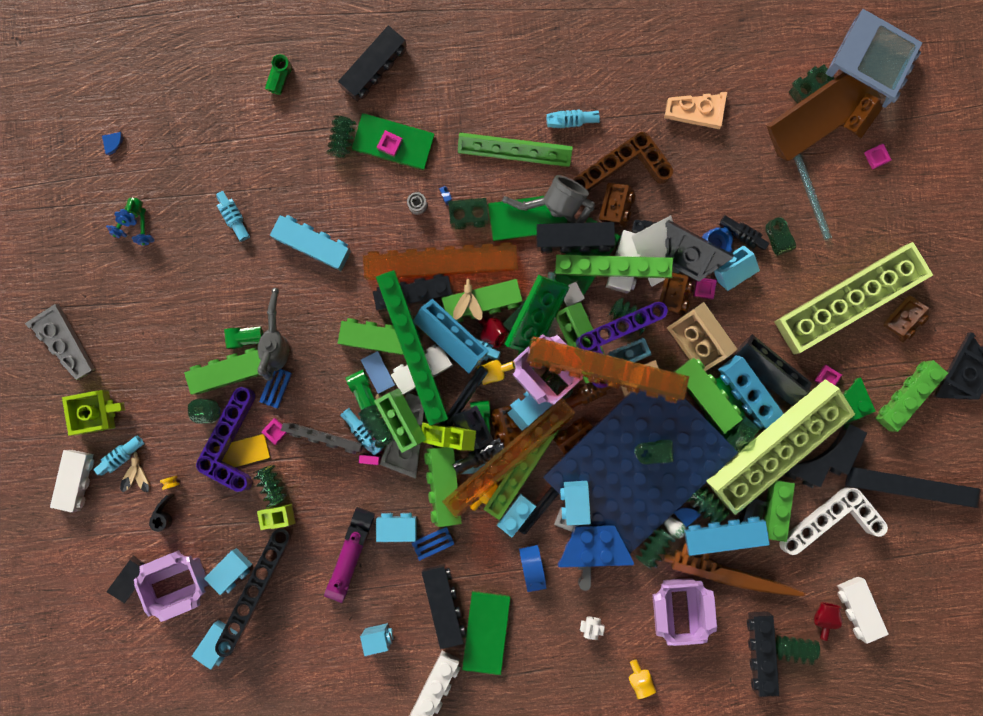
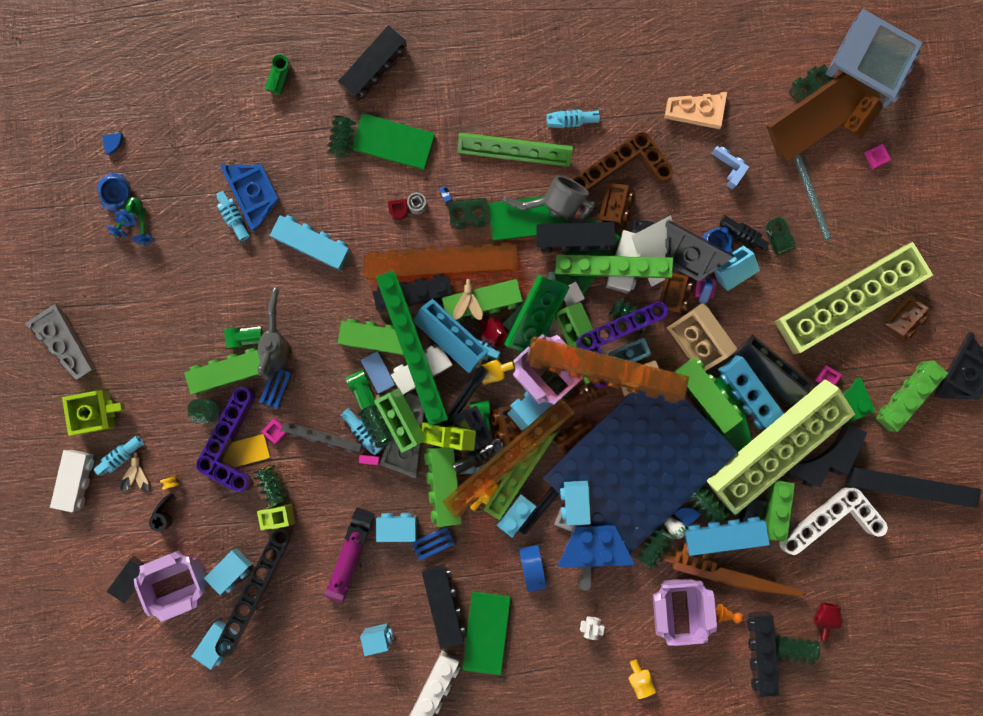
dark pink tile [377,130,403,157] -> none
clear green piece [634,440,674,464] -> none
clear green piece [727,415,760,451] -> none
white brick [837,577,889,644] -> none
none -> blue hair [97,172,131,211]
none -> blue wing [220,164,279,231]
none -> dark red tile [388,199,408,220]
none -> blue tile [699,277,713,304]
none -> light blue bracket [711,146,749,190]
none -> orange piece [715,604,743,624]

